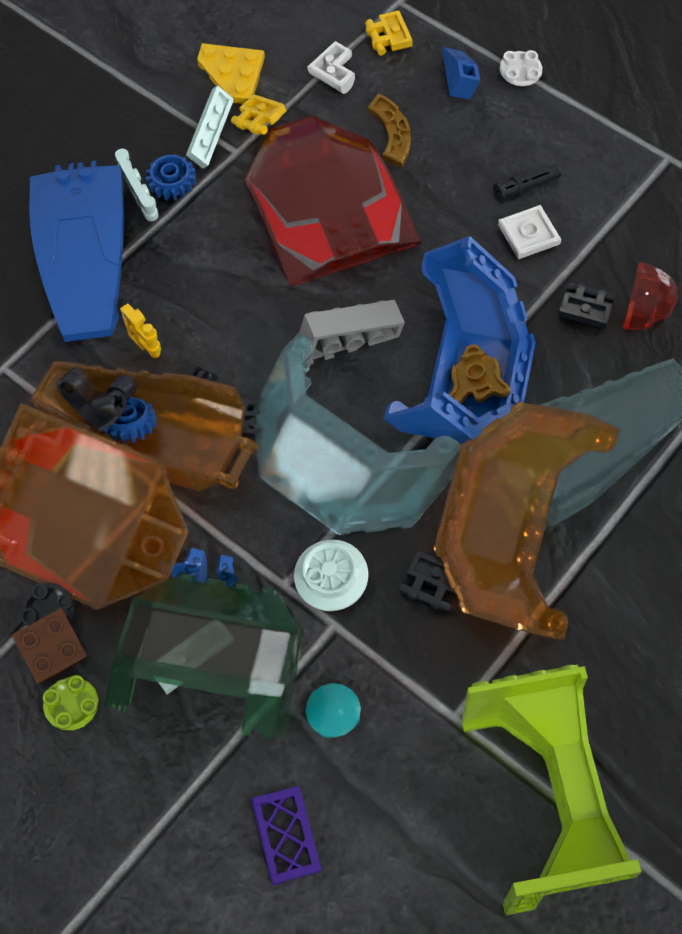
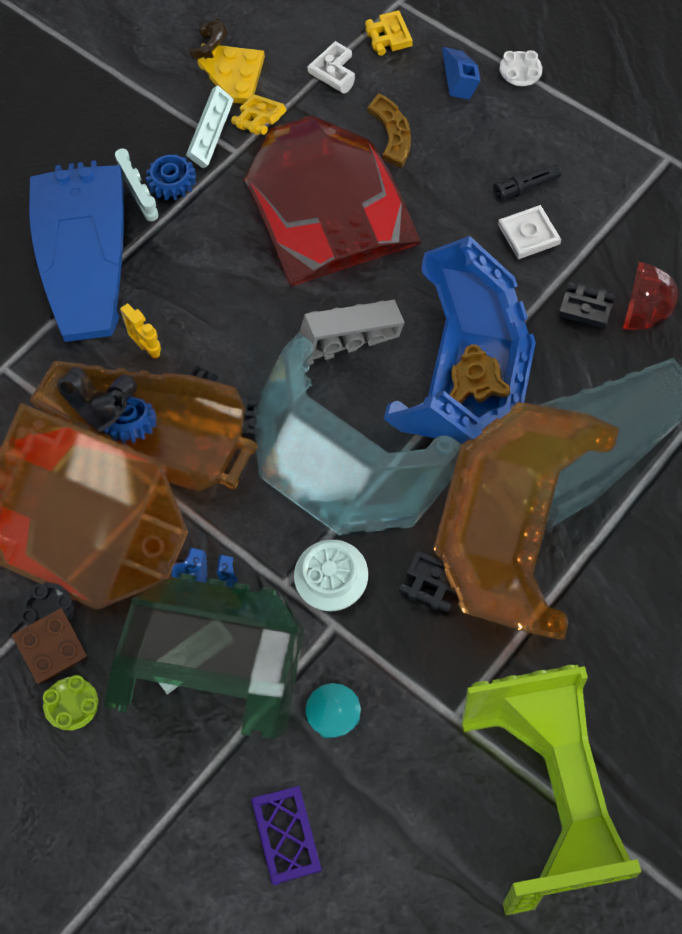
none -> dark brown animal [189,18,227,60]

